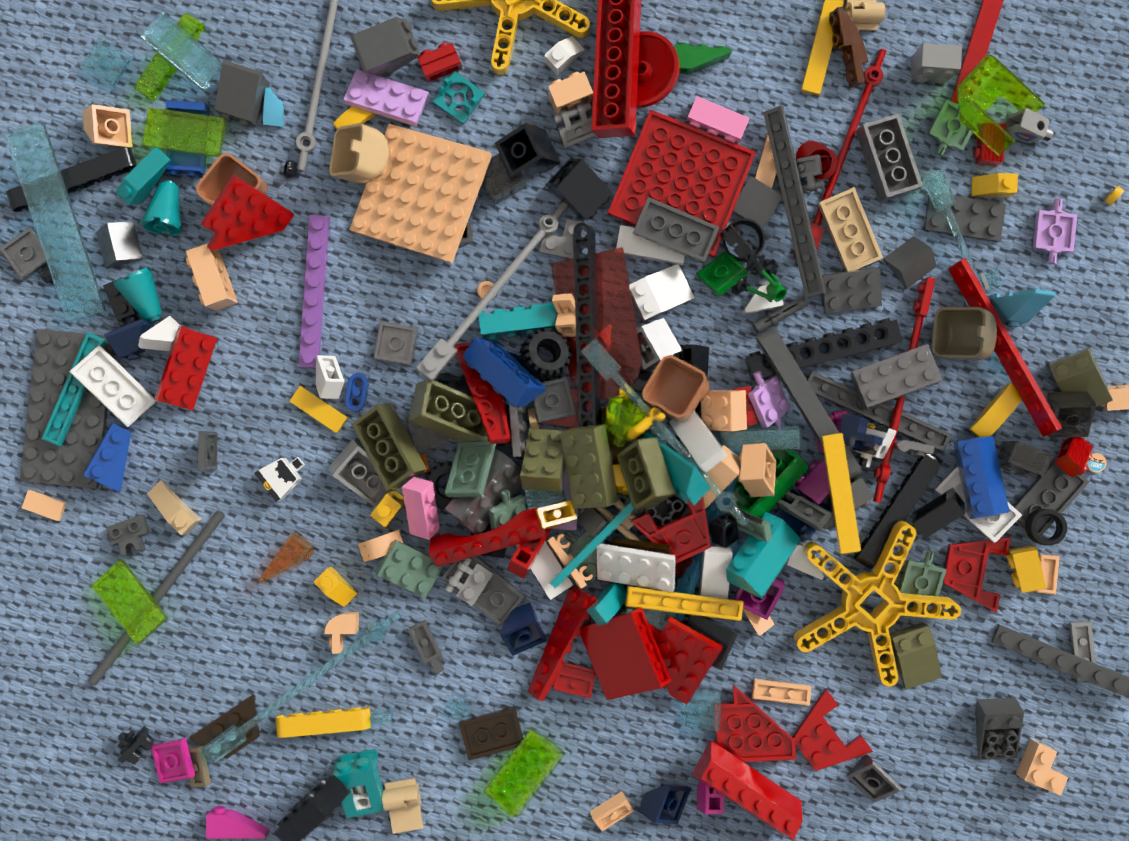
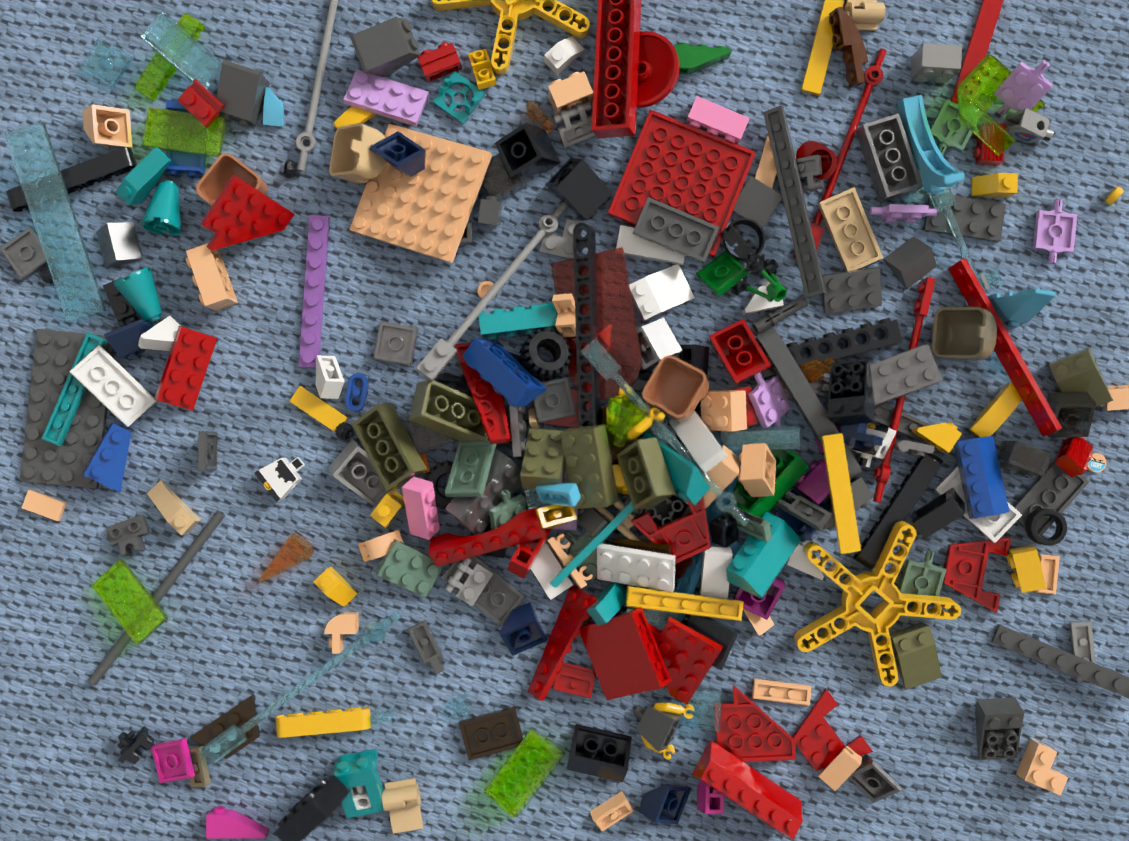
none -> red plate [177,79,226,128]
none -> black piece [335,422,353,440]
none -> dark blue slope [369,131,426,177]
none -> yellow slope [468,49,497,90]
none -> dark grey slope [478,196,502,225]
none -> clear orange plate [526,100,554,133]
none -> medium azure slope [535,483,581,507]
none -> black slope [566,724,632,782]
none -> dark grey torso [633,703,694,760]
none -> red slope [709,319,771,384]
none -> clear orange plate [800,357,835,383]
none -> light nougat hinge [818,746,862,791]
none -> black slope [827,359,875,426]
none -> lavender plate [869,204,937,224]
none -> medium azure arch [897,95,965,195]
none -> yellow slope [911,422,962,453]
none -> lavender plate [994,60,1053,116]

